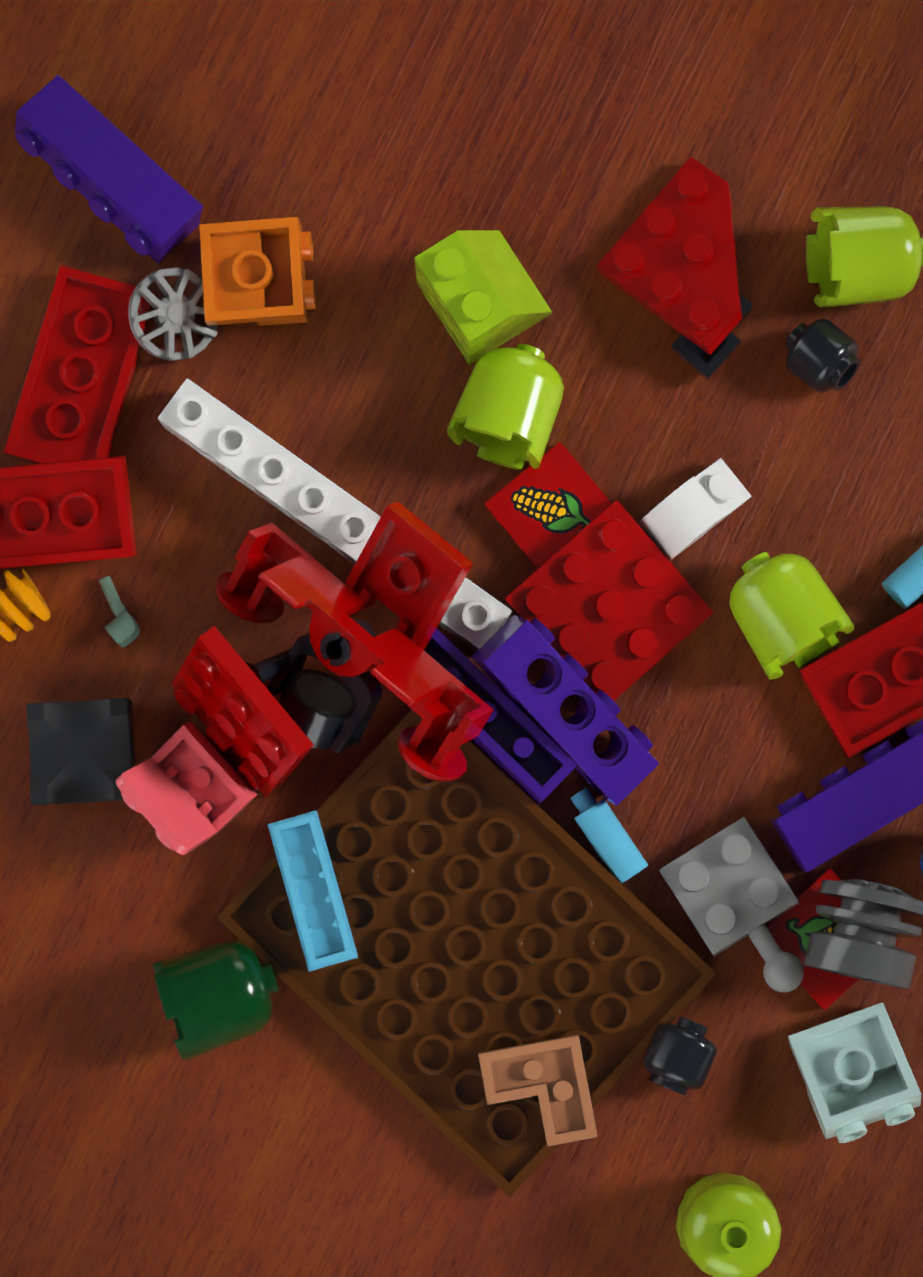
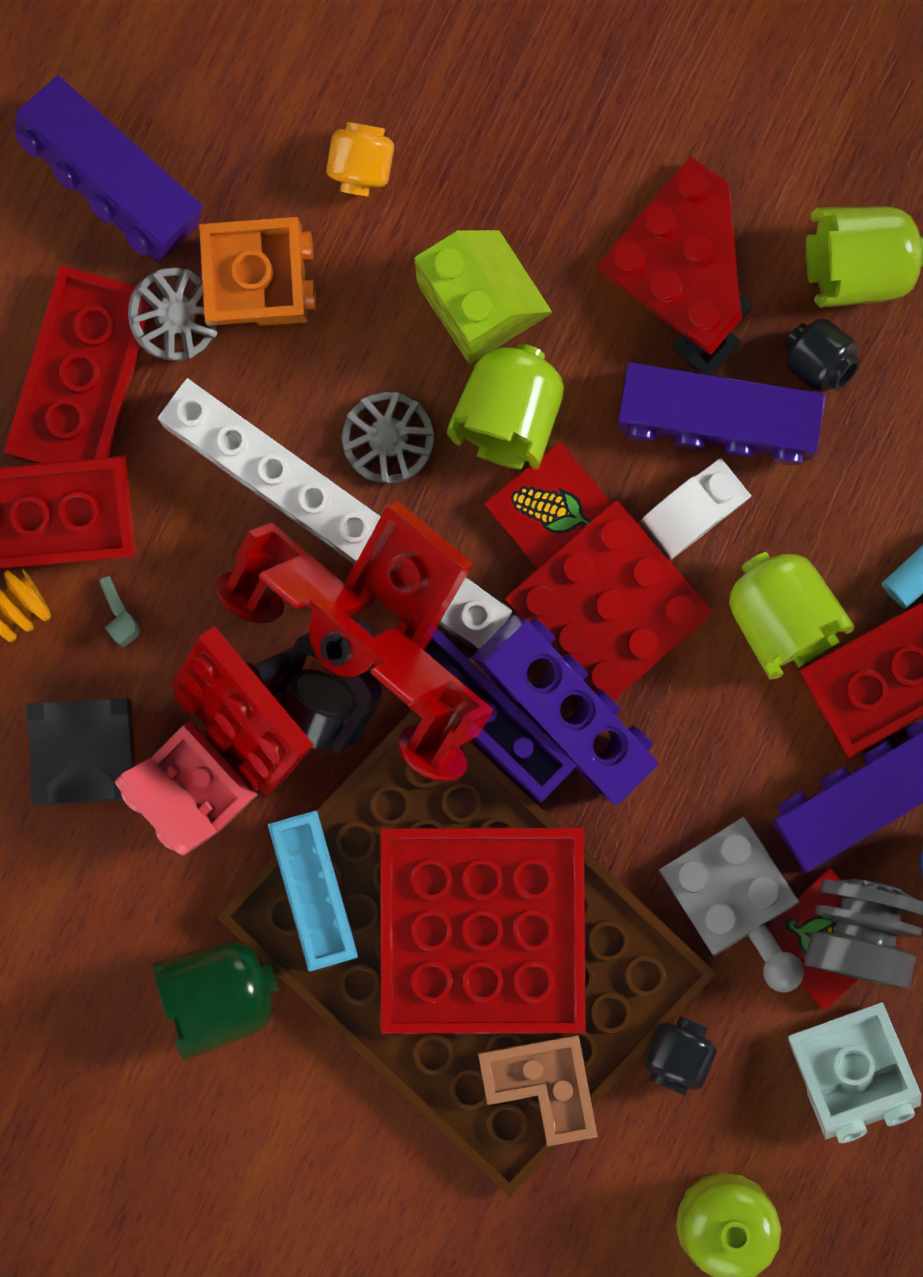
medium azure cylinder [570,787,648,884] -> none
none -> light orange head [326,122,394,196]
none -> light grey wheel [342,392,434,484]
none -> red plate [381,828,586,1034]
none -> dark purple brick [616,362,826,465]

